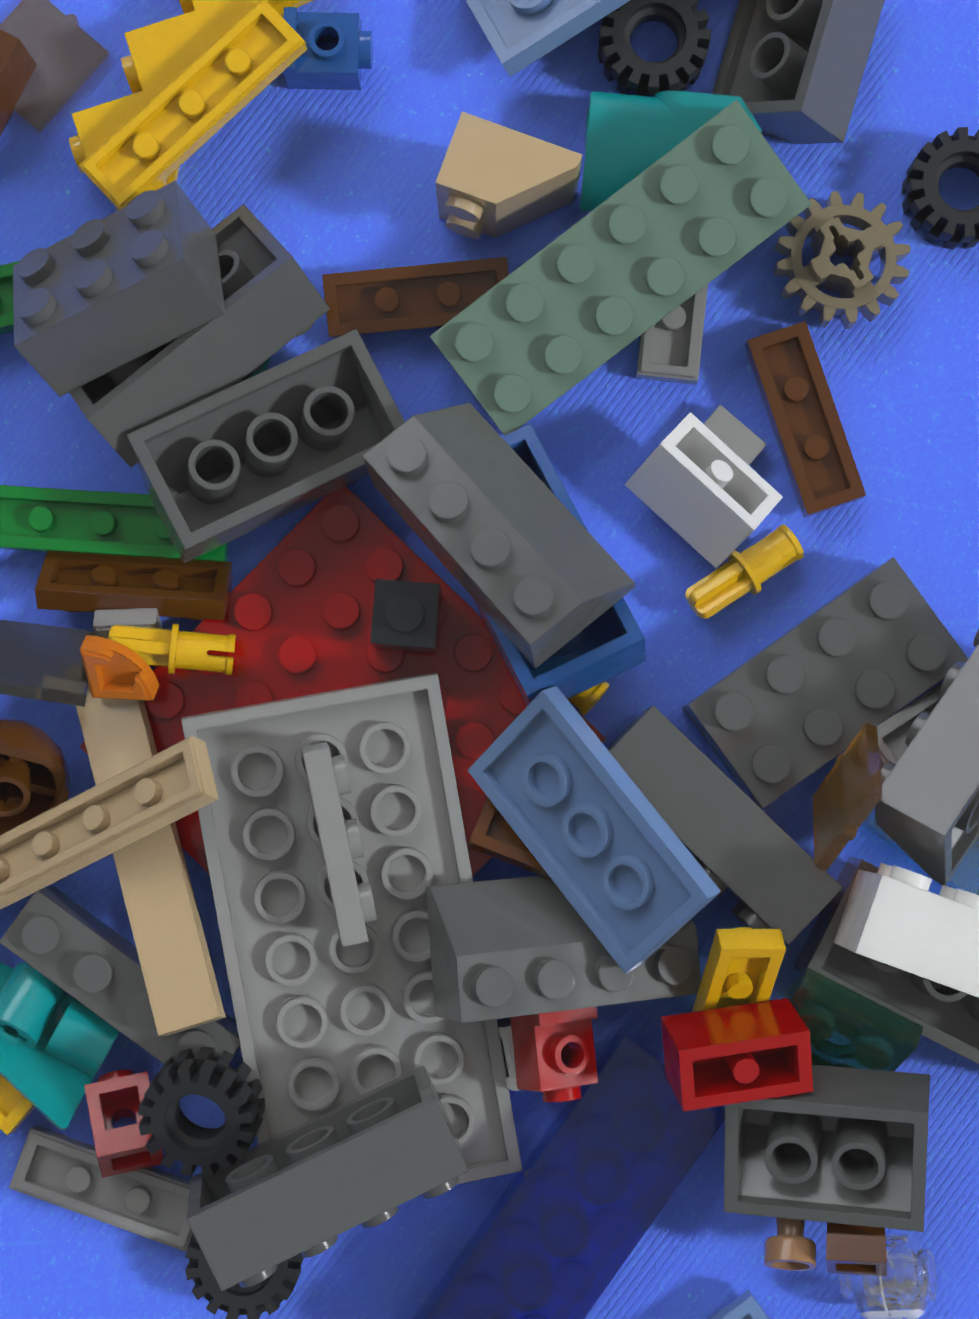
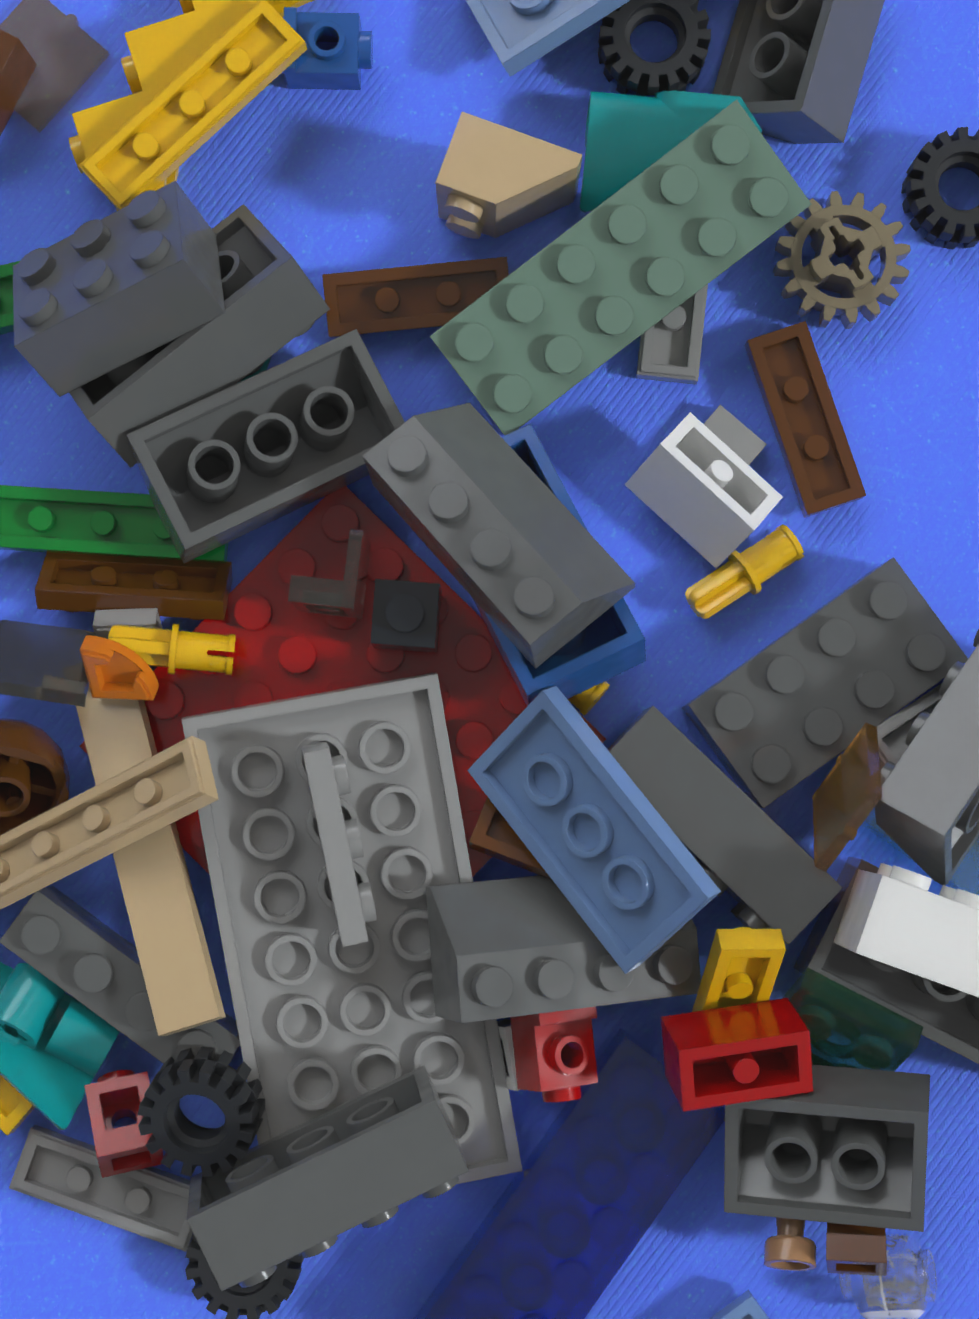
none -> clear smoke panel [288,529,371,619]

